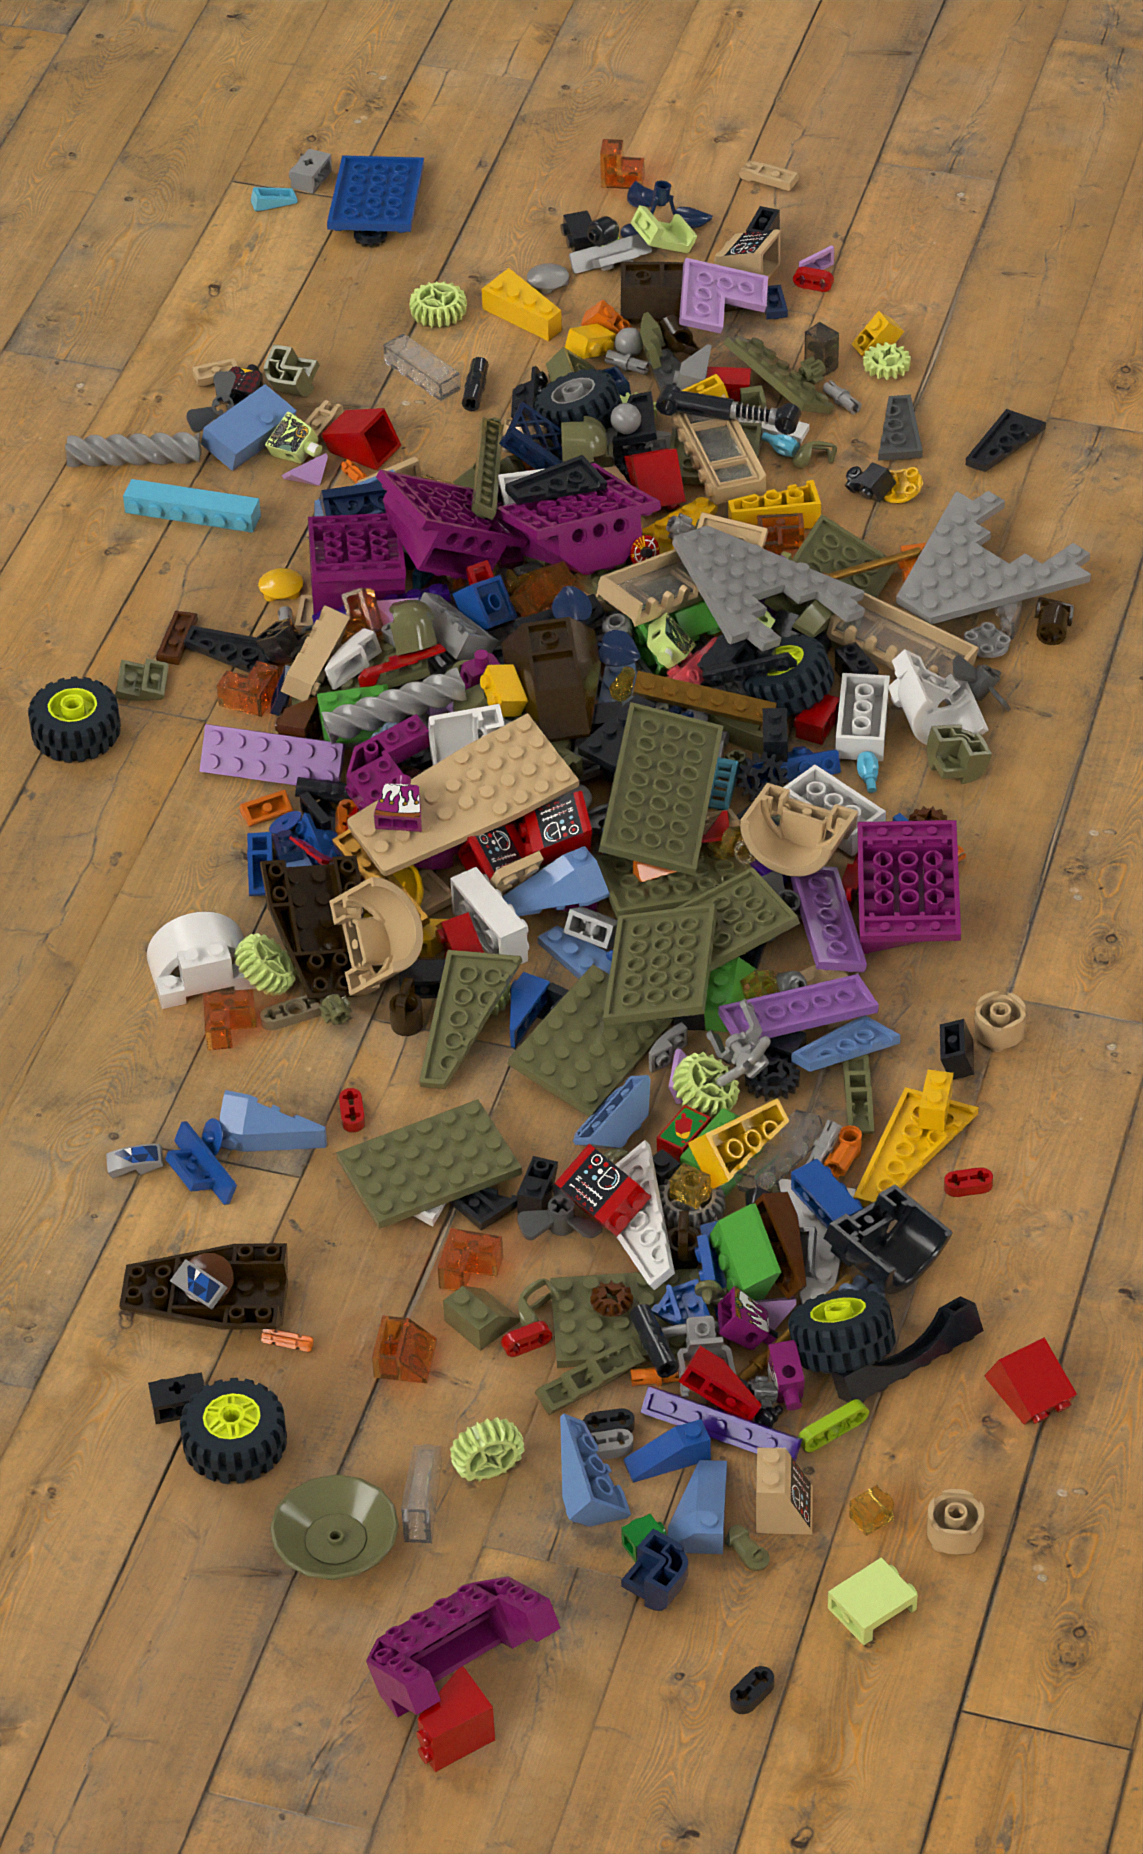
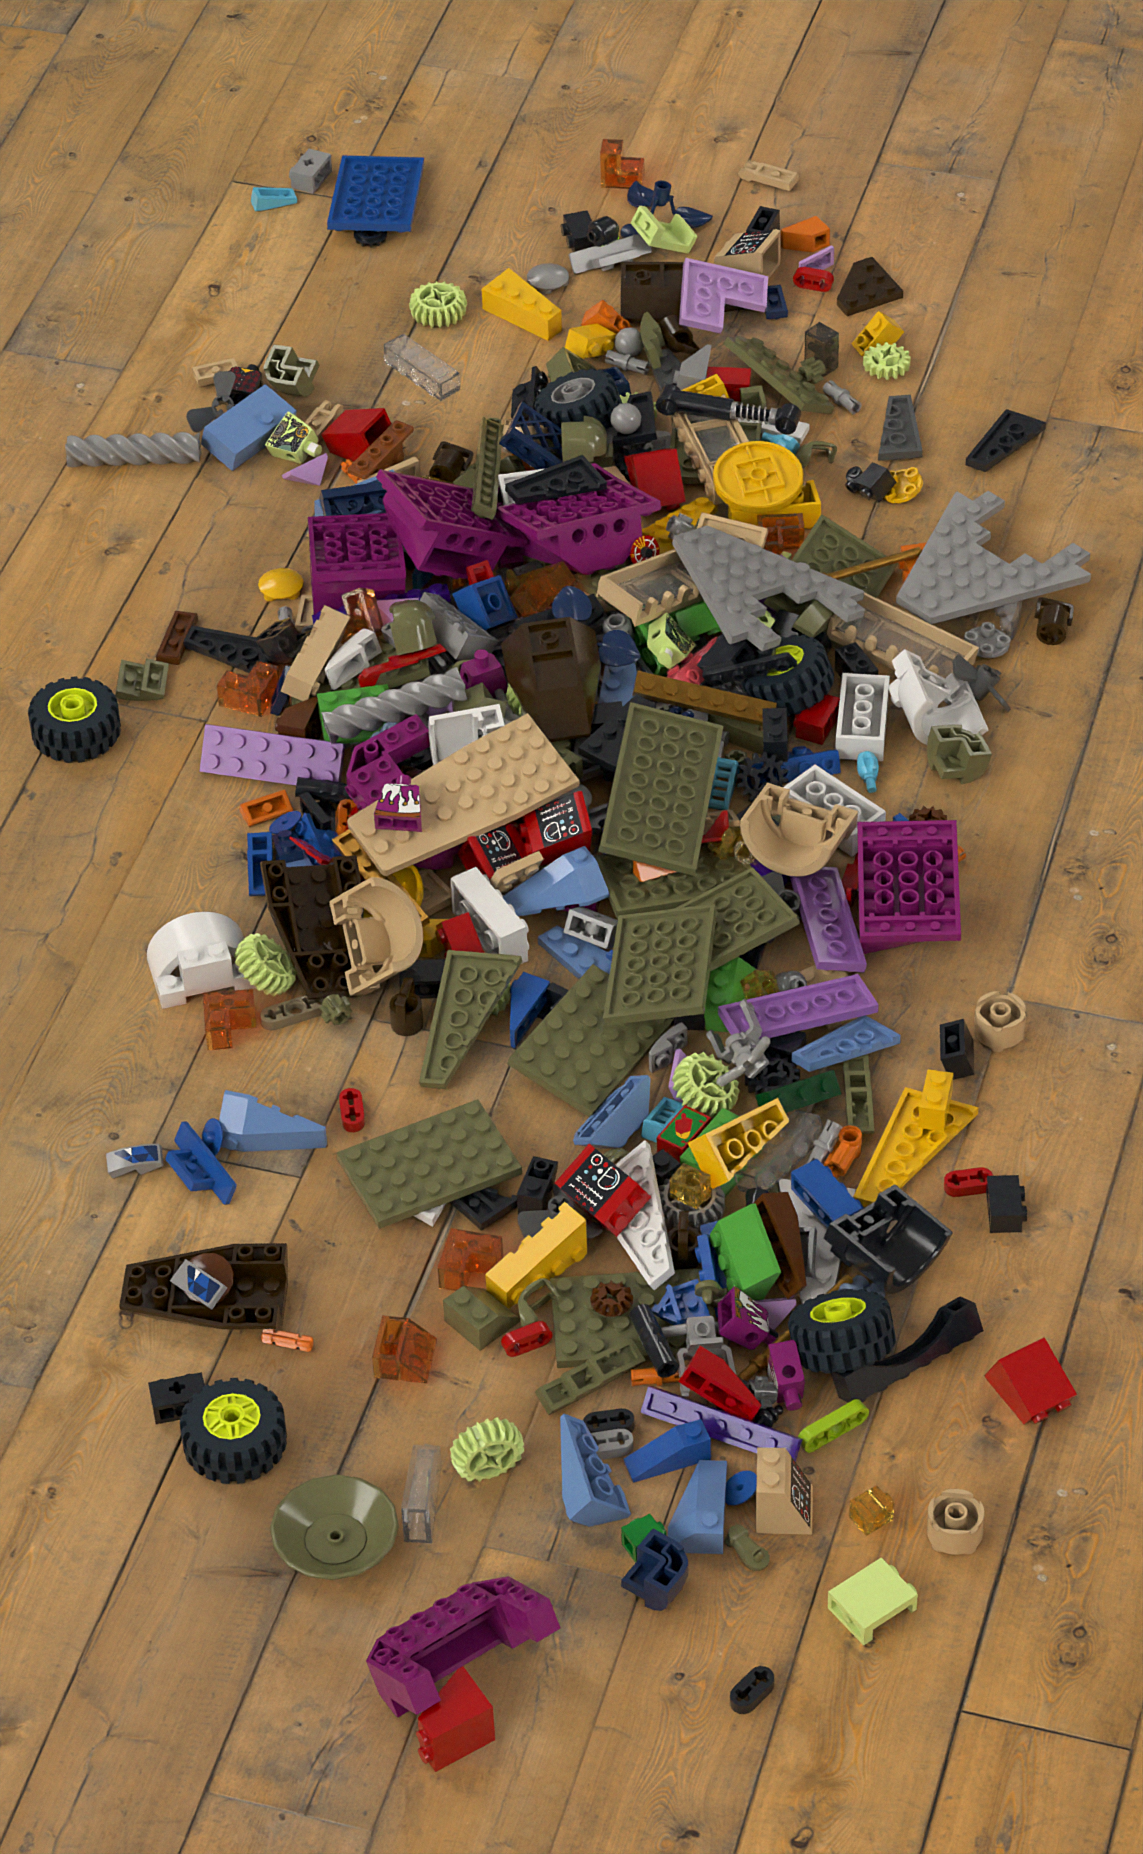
medium azure brick [123,479,261,533] -> none
black axle [462,357,489,411] -> none
yellow brick [480,665,528,717] -> none
clear yellow cone [609,666,636,701] -> none
none -> dark orange bracket [348,420,414,479]
none -> dark brown piece [429,441,474,484]
none -> yellow wedge [485,1202,587,1309]
none -> medium azure slope [641,1097,687,1143]
none -> yellow plate [713,441,804,513]
none -> blue piece [725,1471,757,1505]
none -> dark green brick [755,1070,842,1113]
none -> orange slope [781,216,830,252]
none -> dark brown plate [837,257,903,316]
none -> black brick [986,1175,1027,1233]

